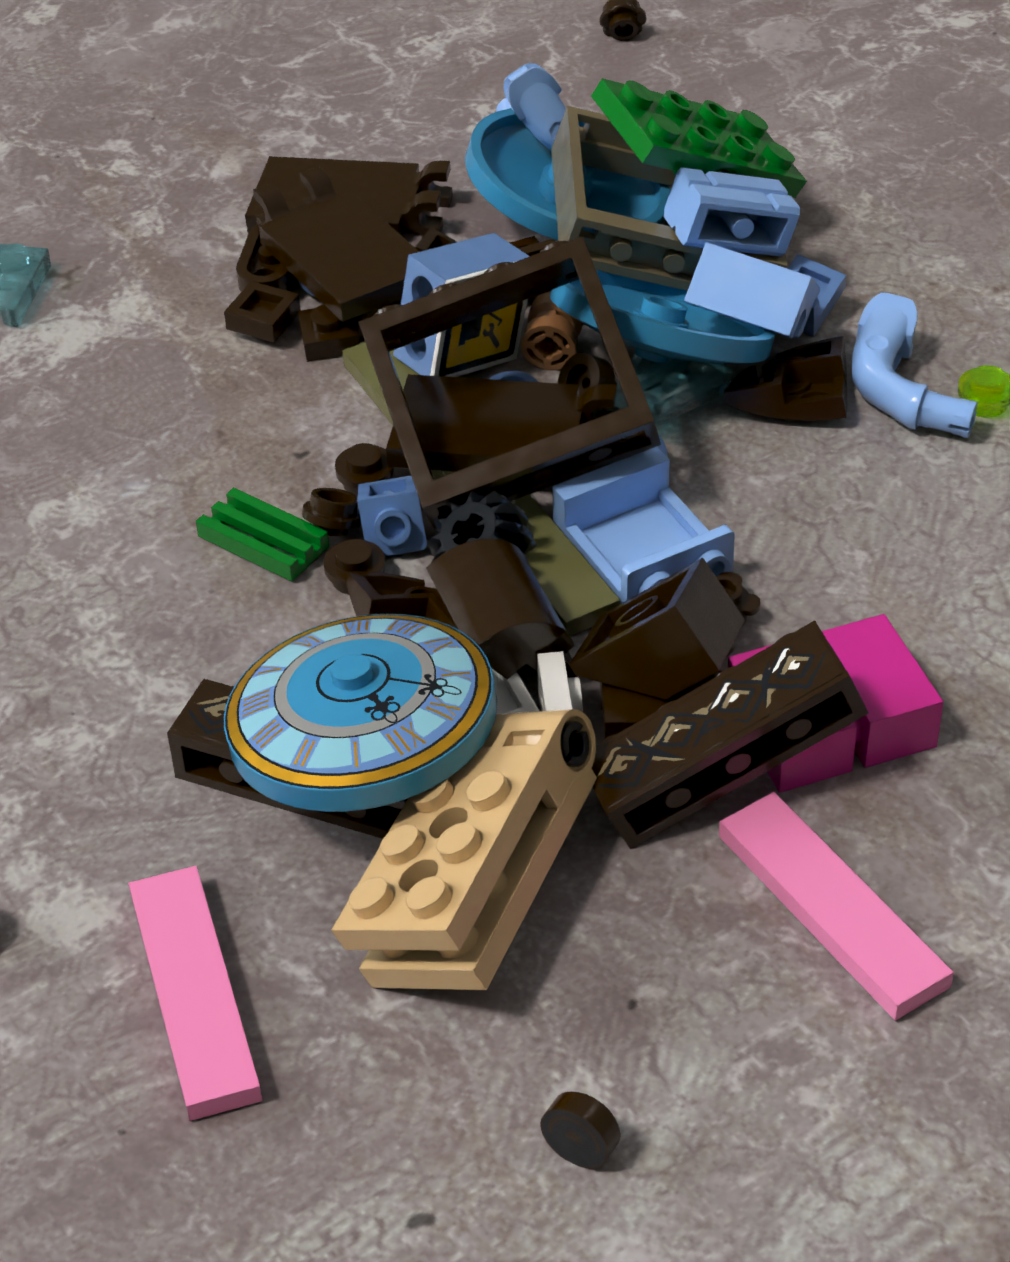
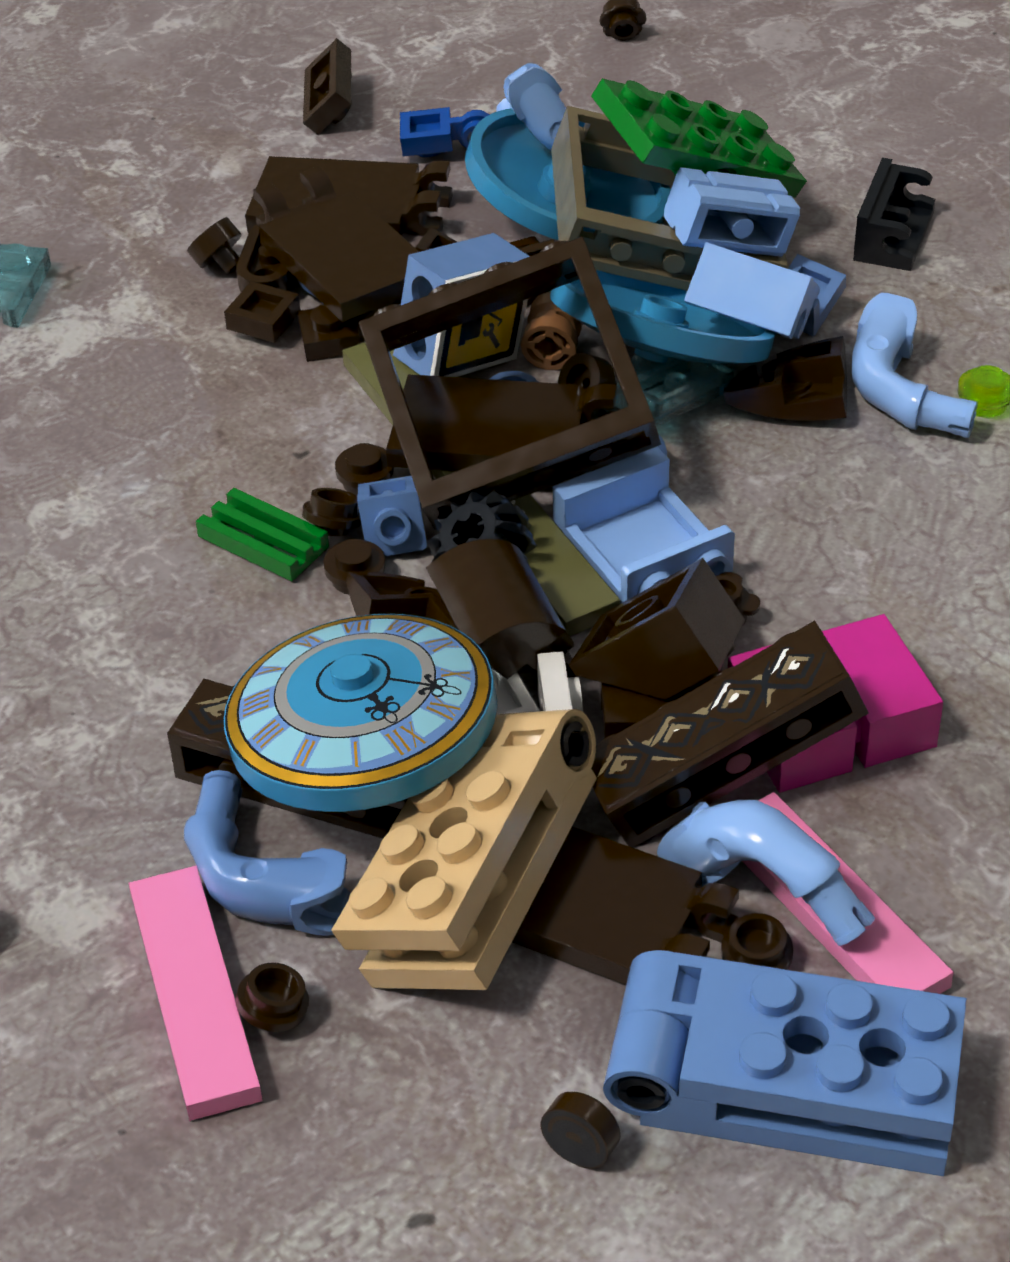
none -> medium blue piece [184,770,350,936]
none -> dark brown tile [187,217,242,274]
none -> dark brown plate [235,962,309,1032]
none -> dark brown plate [303,38,352,135]
none -> blue plate [400,107,490,157]
none -> dark brown tile [512,826,739,985]
none -> medium blue hinge [603,950,967,1176]
none -> light blue piece [657,800,875,946]
none -> dark brown plate [721,913,793,970]
none -> black hinge [853,158,936,271]

